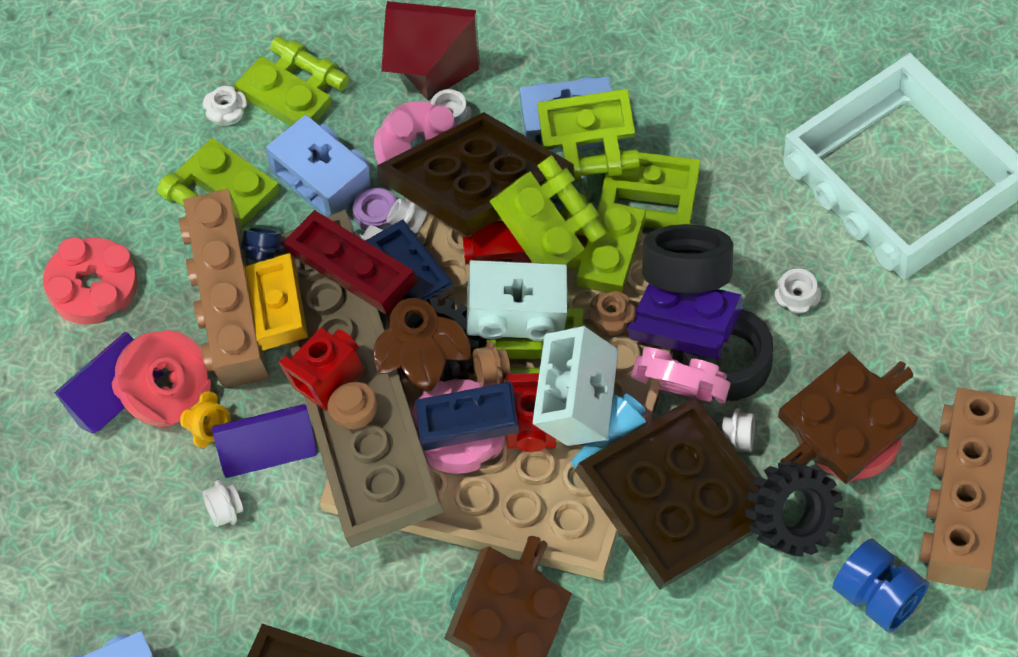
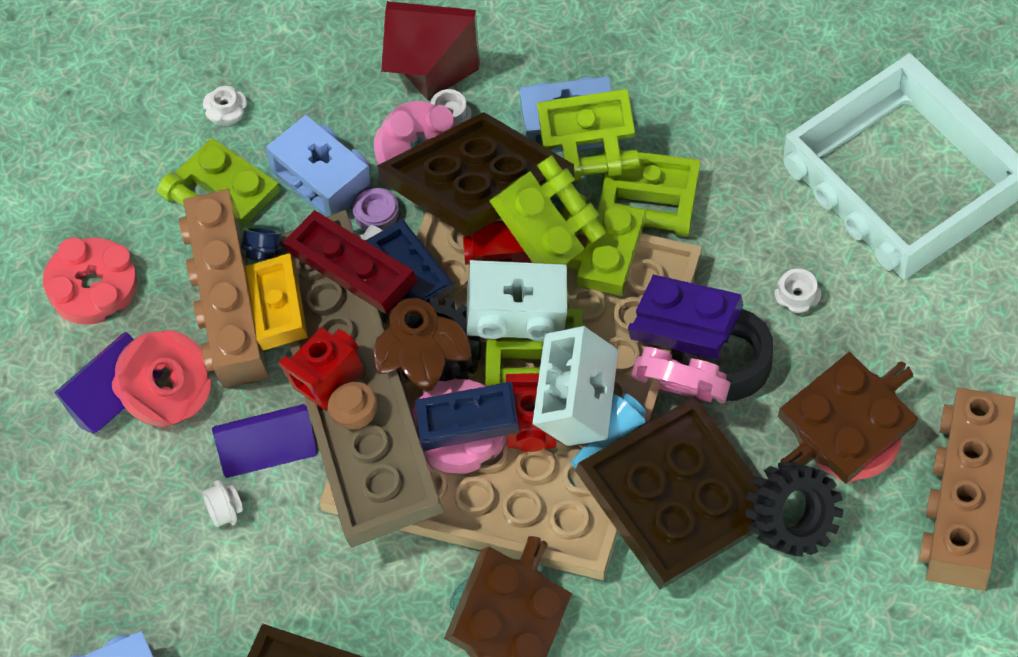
yellow plate [180,391,231,448] -> none
lime plate [234,36,350,126] -> none
white plate [387,198,427,234] -> none
medium nougat plate [473,341,510,387] -> none
medium nougat plate [588,291,635,336] -> none
black tyre [642,224,734,294] -> none
white plate [722,408,755,453] -> none
blue wheel [832,538,929,633] -> none

